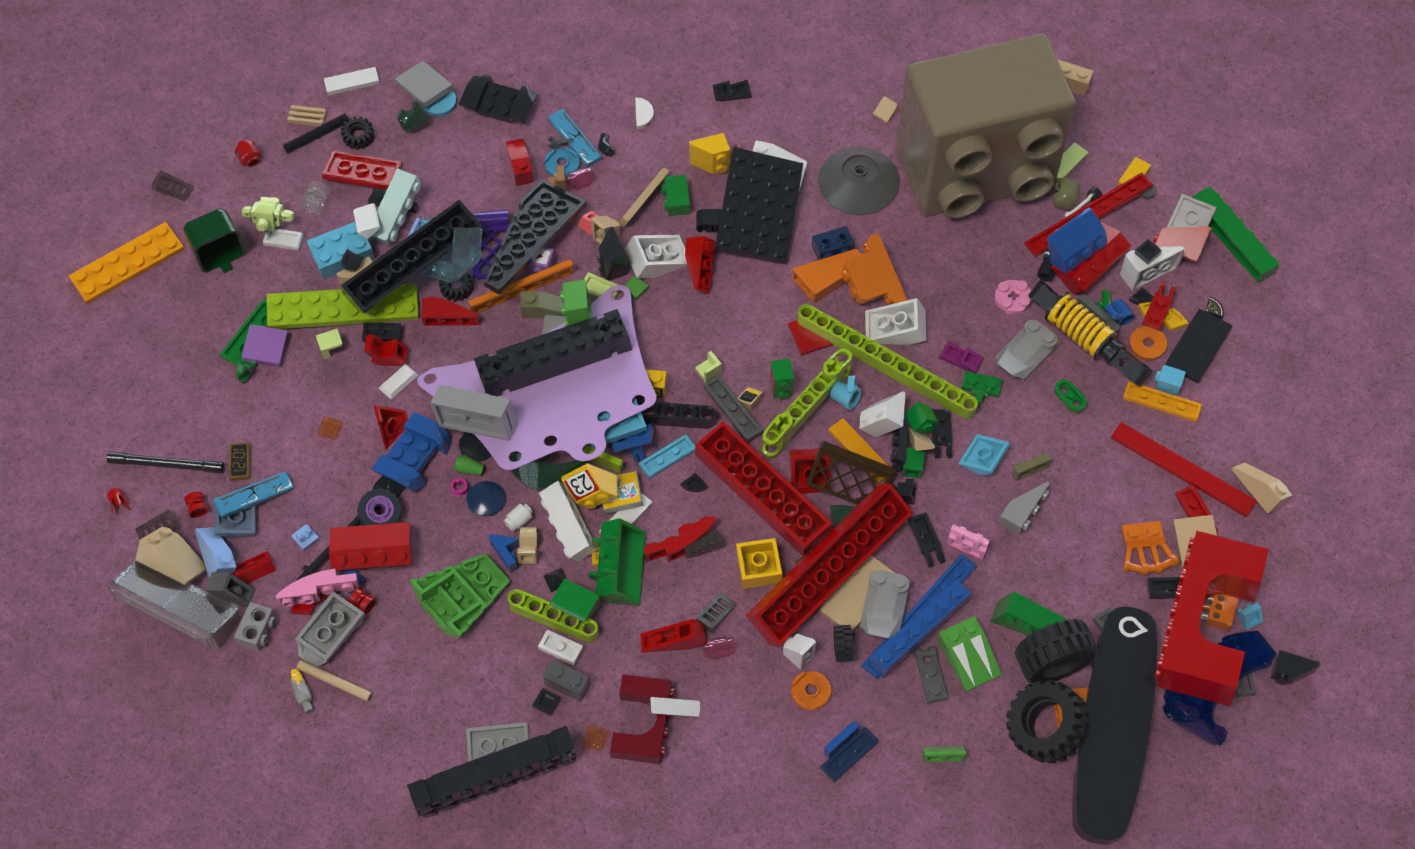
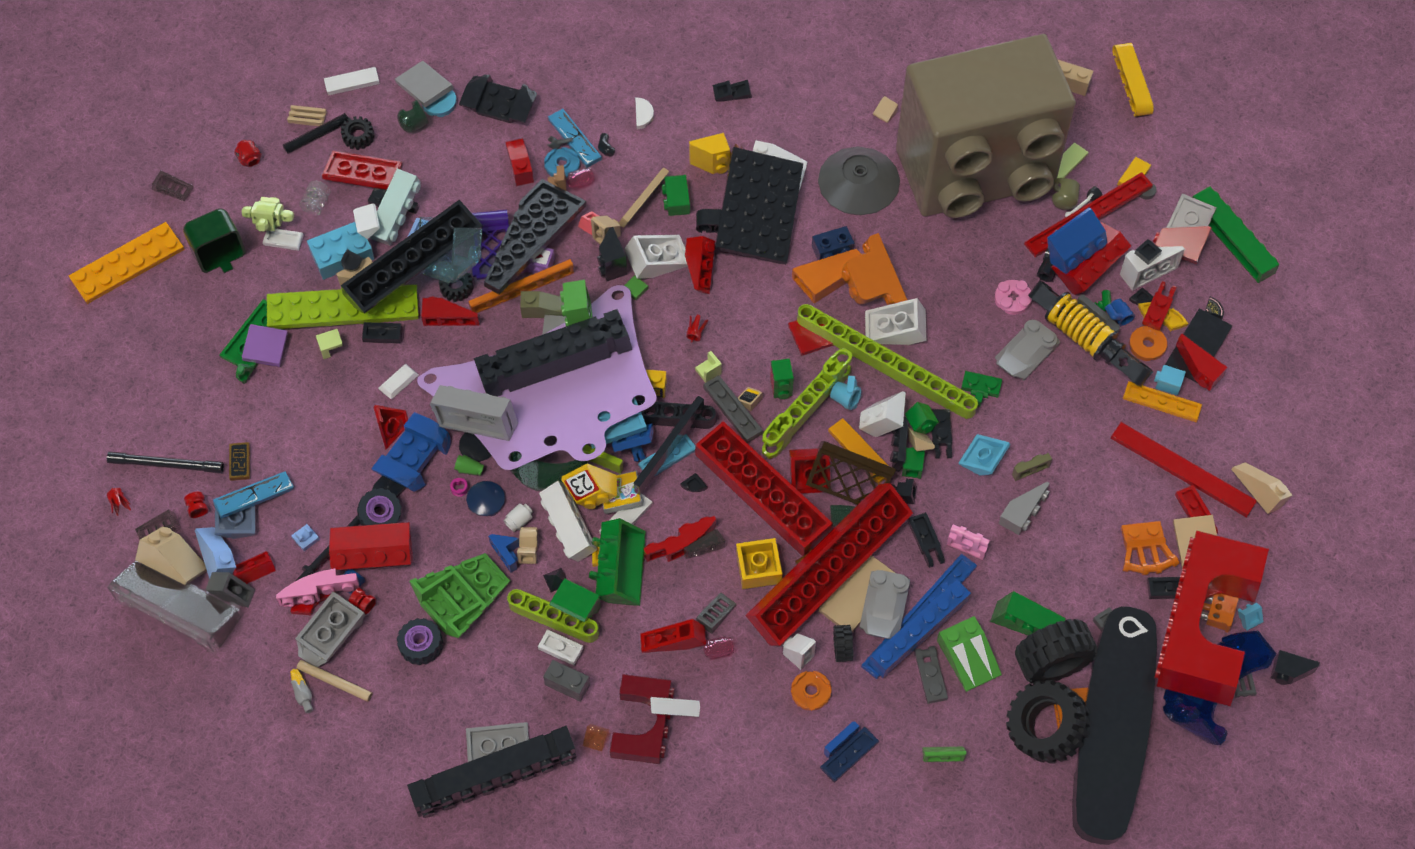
light grey brick [234,602,276,652] -> none
clear orange tile [317,416,343,440] -> none
red brick [364,334,409,366] -> none
black tile [532,688,560,716] -> none
yellowish green tile [584,272,620,299] -> none
magenta slope [939,341,983,373] -> none
green plate [1054,379,1087,413] -> none
none -> black wheel [397,618,443,665]
none -> black tile [634,396,704,495]
none -> red piece [686,314,708,343]
none -> yellow beam [1112,43,1154,117]
none -> red slope [1176,334,1228,391]

